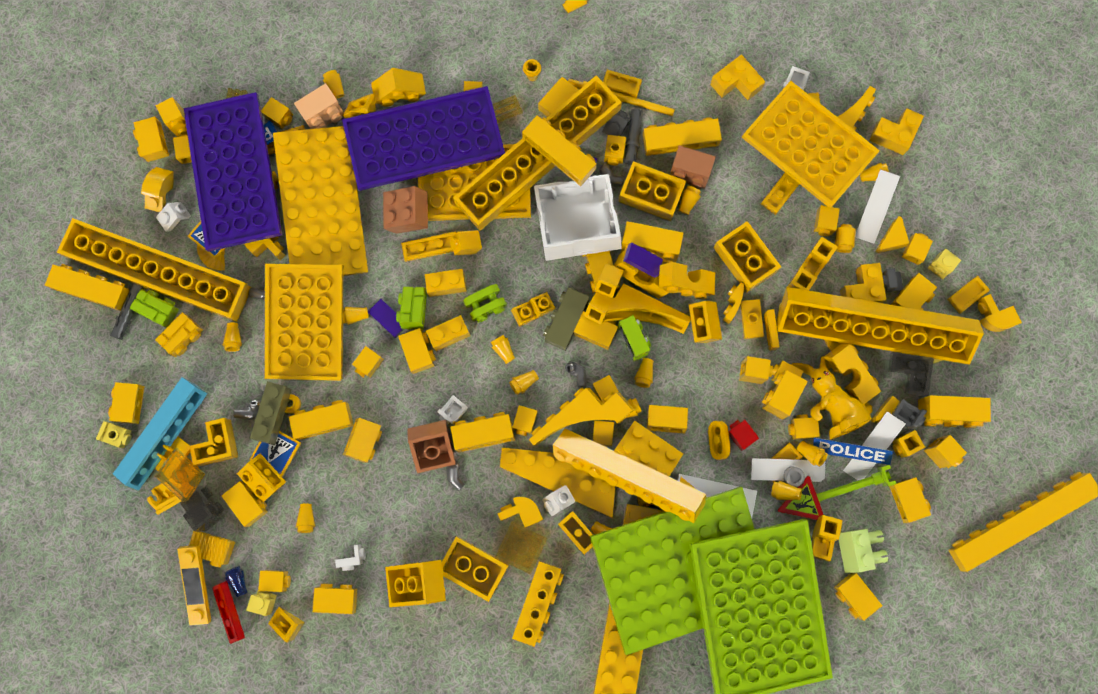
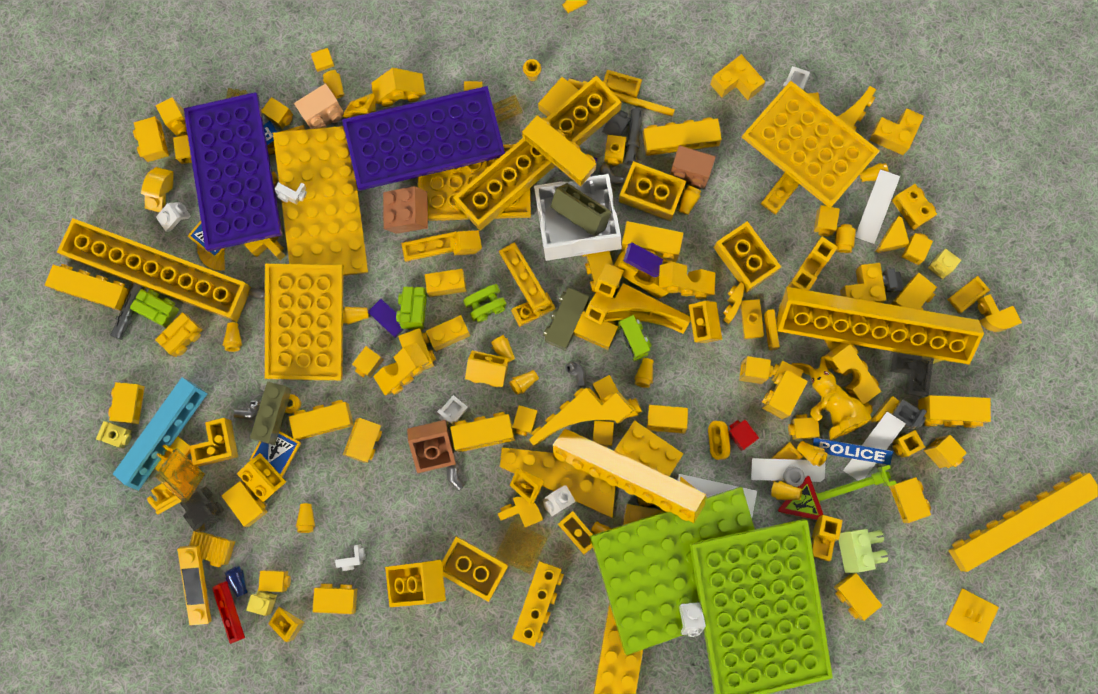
none -> white bracket [275,182,307,205]
none -> yellow tile [311,48,334,72]
none -> yellow arch [373,343,429,396]
none -> yellow brick [465,350,509,387]
none -> yellow tile [499,242,551,313]
none -> yellow slope [510,468,545,504]
none -> olive brick [550,183,612,236]
none -> white bracket [679,603,706,637]
none -> yellow brick [891,184,937,231]
none -> yellow piece [946,588,999,644]

